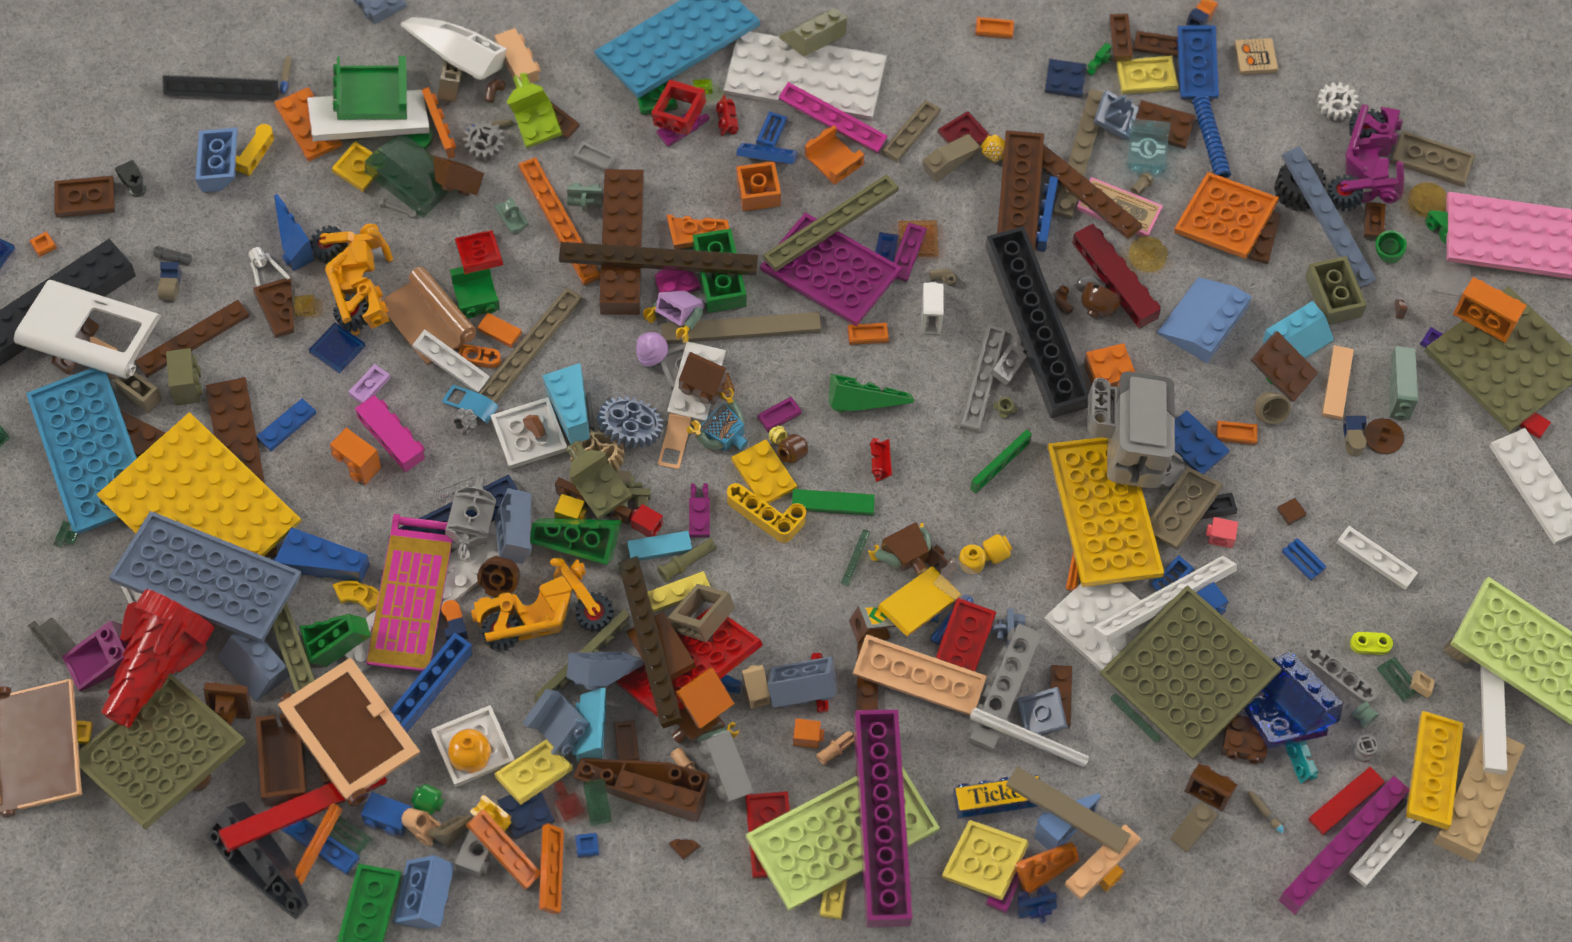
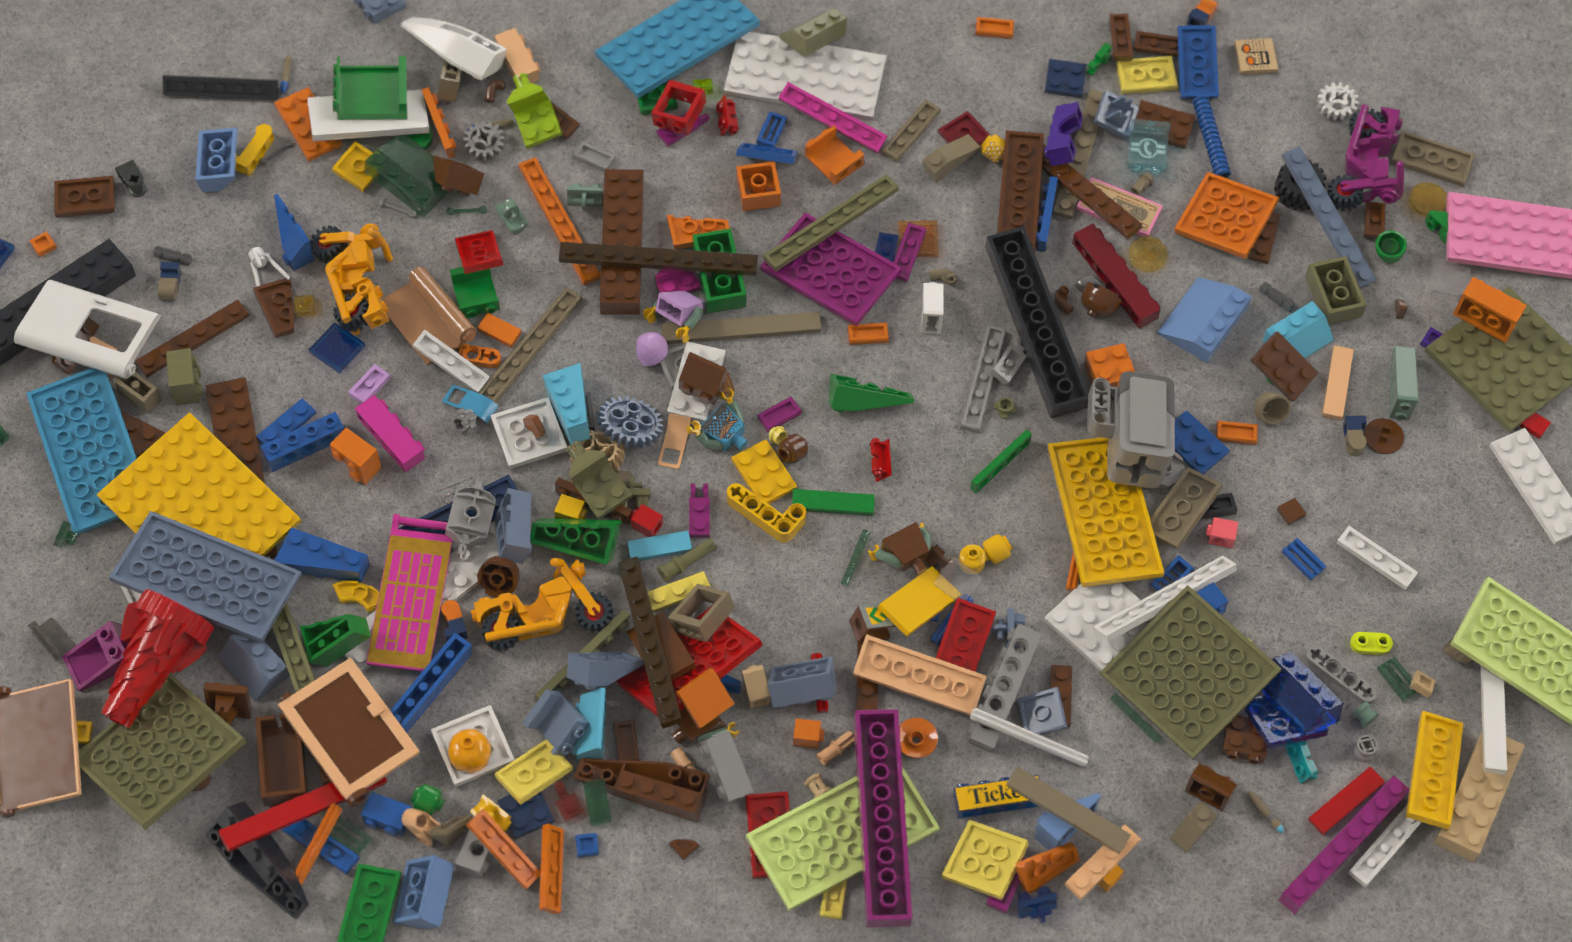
none -> dark grey hinge [260,140,293,165]
none -> blue brick [261,412,344,472]
none -> clear green hinge [446,206,487,215]
none -> tan bush [804,772,831,798]
none -> orange dish [899,718,938,758]
none -> dark purple arch [1044,102,1083,166]
none -> dark grey axle [1259,282,1295,311]

